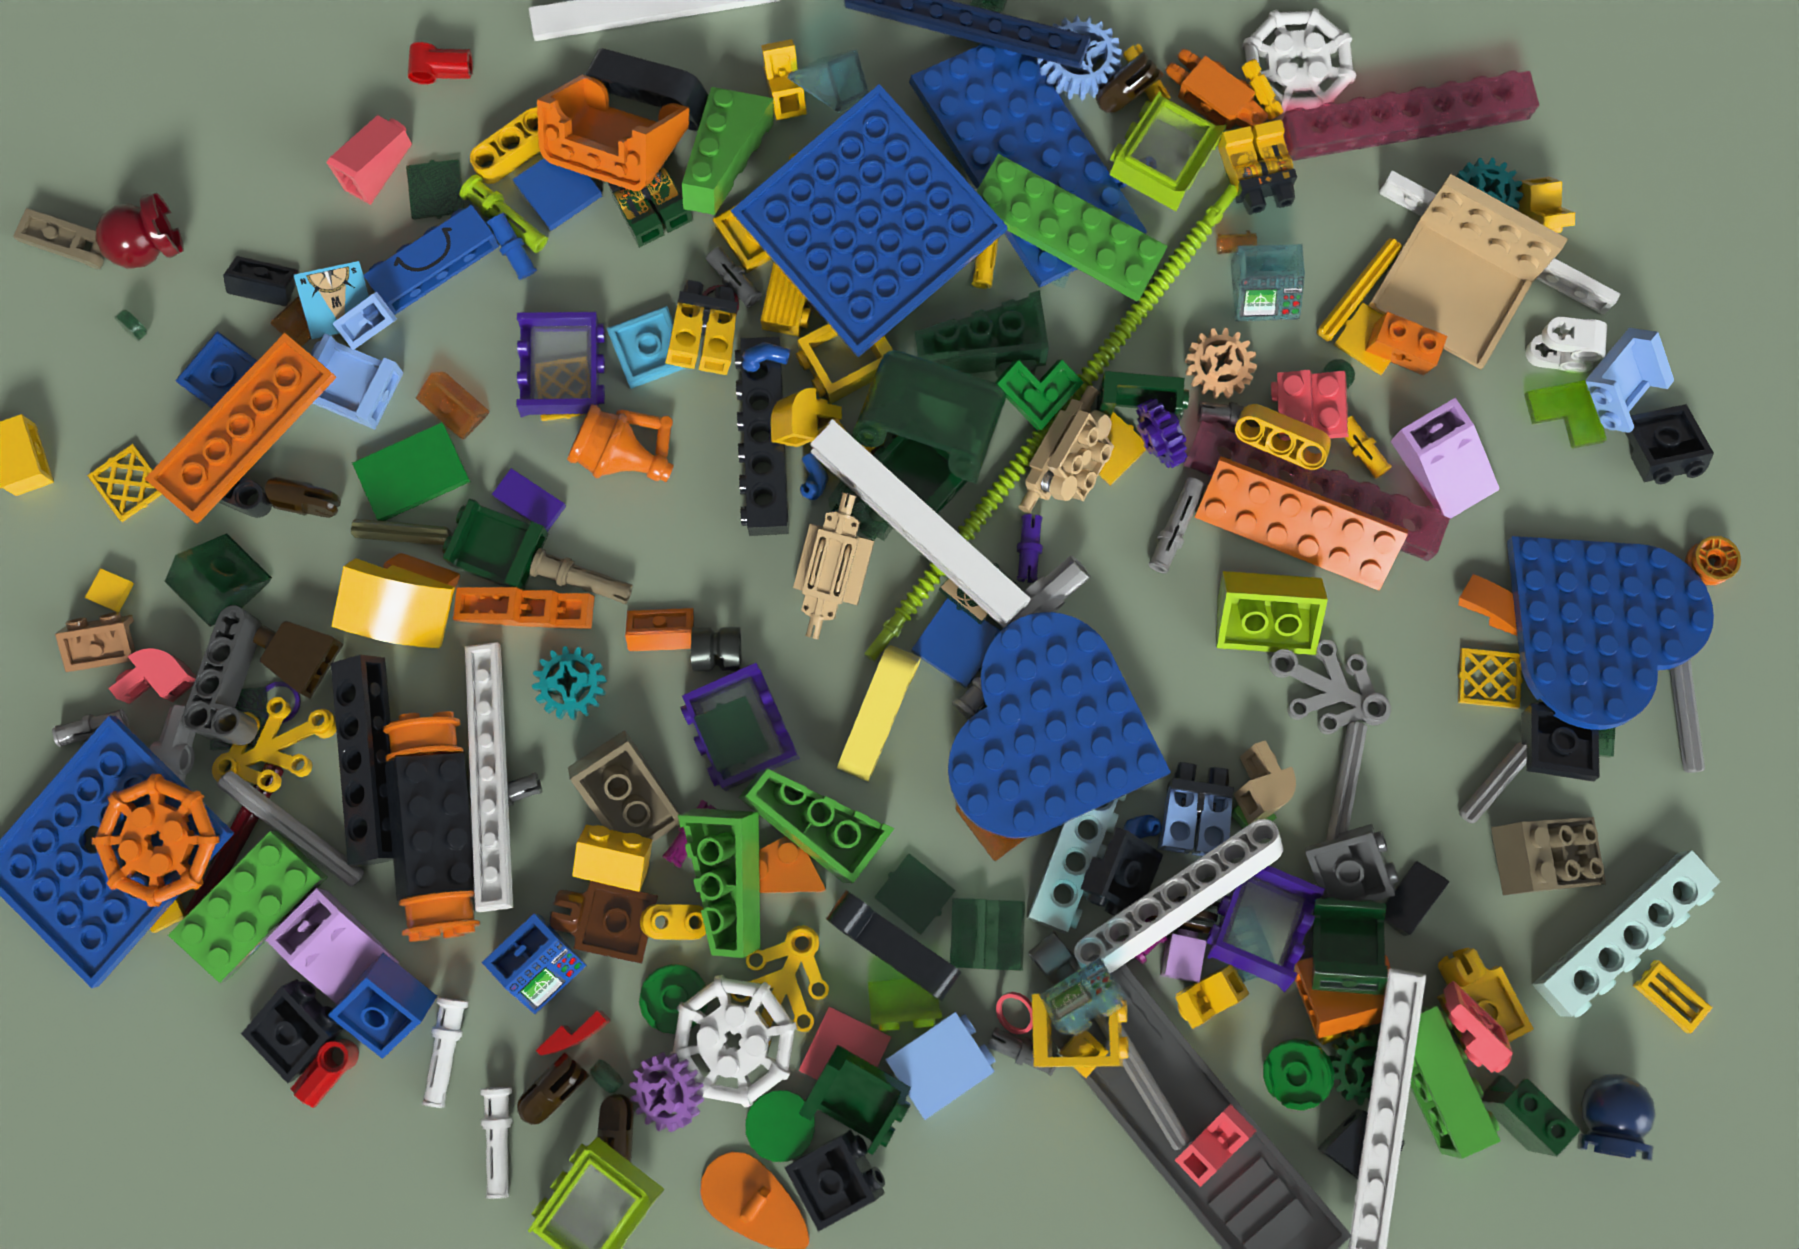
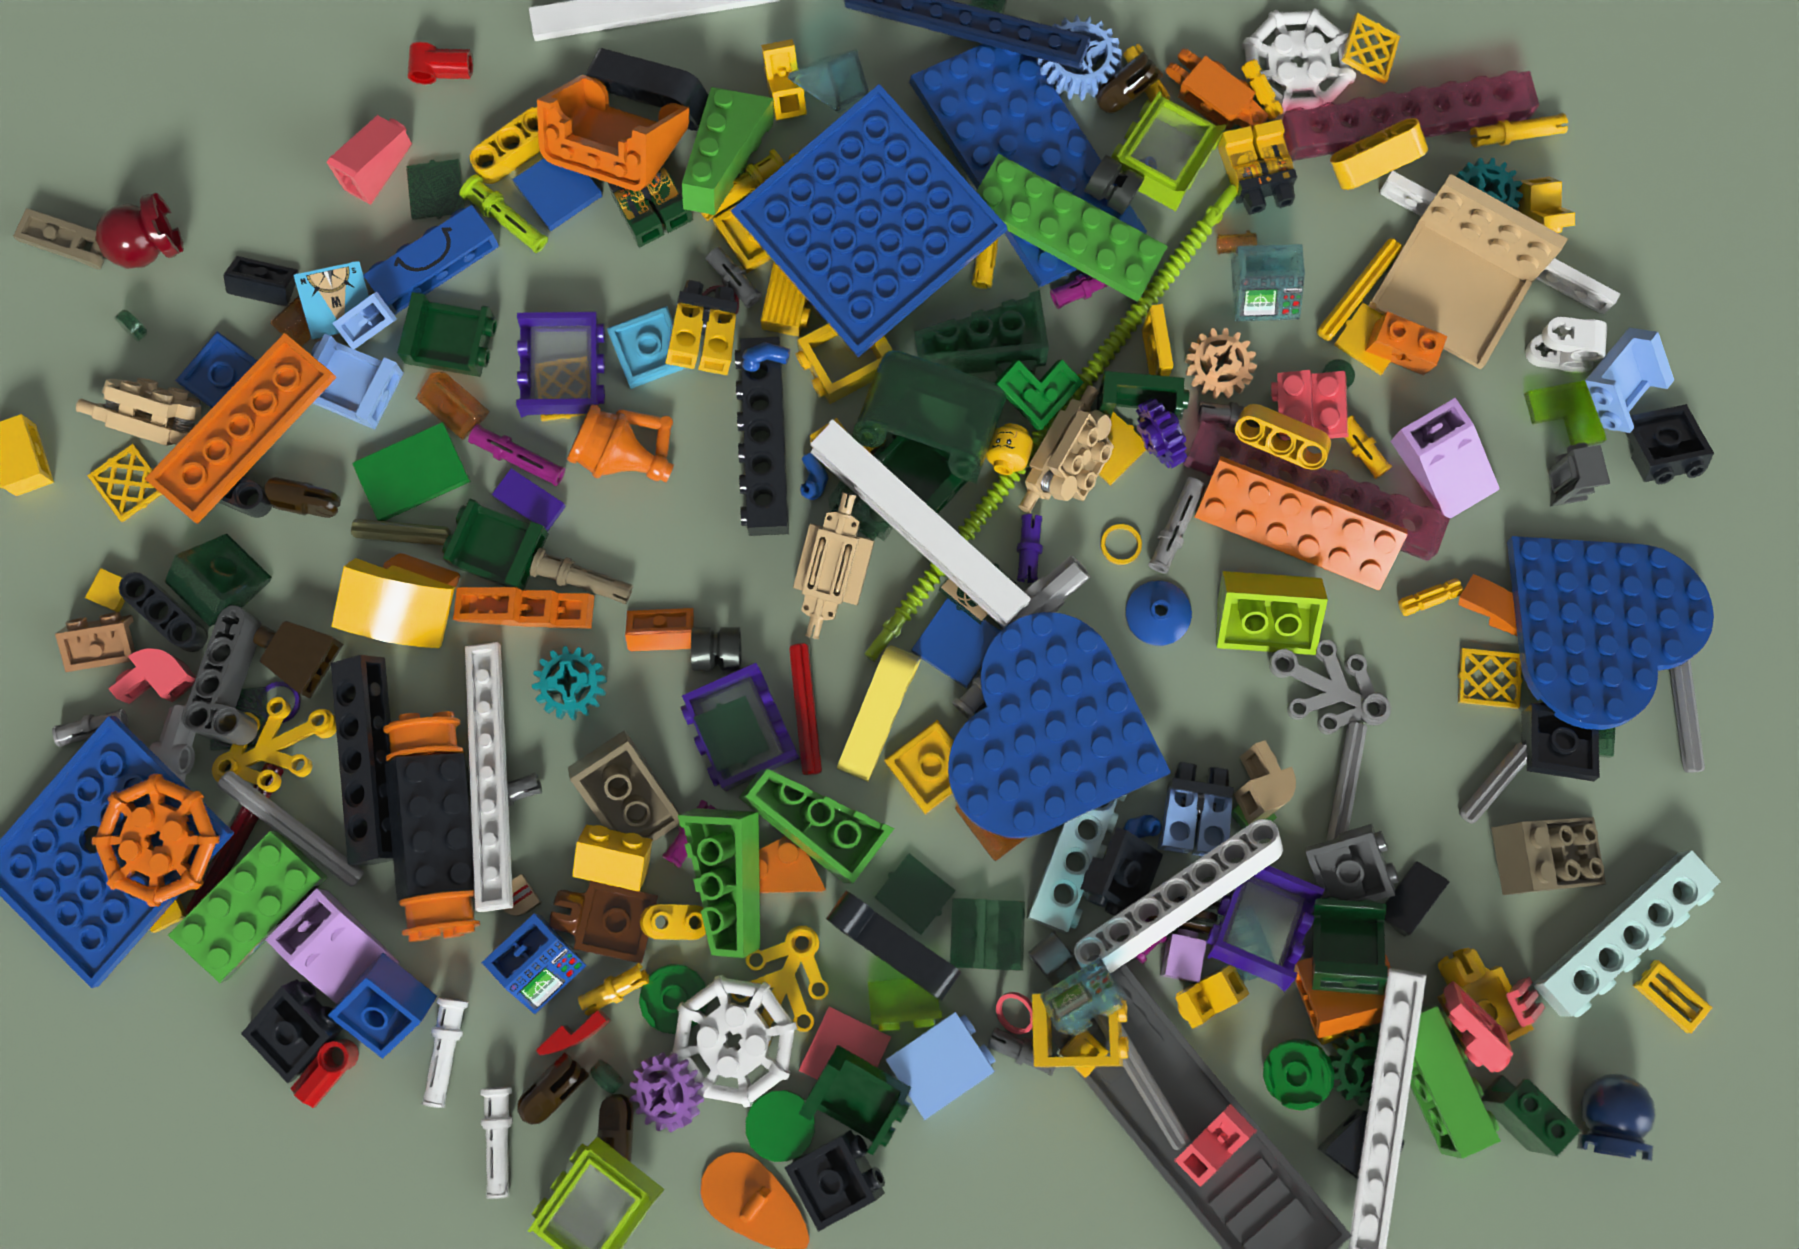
blue pin [486,213,537,280] -> none
yellow brick [771,388,842,447] -> none
orange wheel [1685,536,1741,586] -> none
none -> tan piece [76,378,201,446]
none -> black beam [119,572,208,652]
none -> dark green panel [397,292,497,377]
none -> magenta pin [468,424,566,486]
none -> tan tile [503,874,542,916]
none -> yellow pin [578,963,649,1016]
none -> yellow pin [700,149,785,222]
none -> red axle [789,643,822,775]
none -> yellow tile [884,720,954,815]
none -> yellow head [986,423,1033,475]
none -> magenta pin [1050,274,1108,309]
none -> pearl dark grey wheel [1084,154,1145,215]
none -> yellow piece [1101,524,1142,565]
none -> blue dish [1125,581,1192,646]
none -> yellow tile [1141,304,1174,376]
none -> yellow beam [1330,118,1428,190]
none -> yellow window [1341,13,1400,84]
none -> yellow axle [1398,578,1463,616]
none -> yellow pin [1470,113,1568,148]
none -> coral tile [1506,976,1545,1027]
none -> dark grey window [1548,443,1610,506]

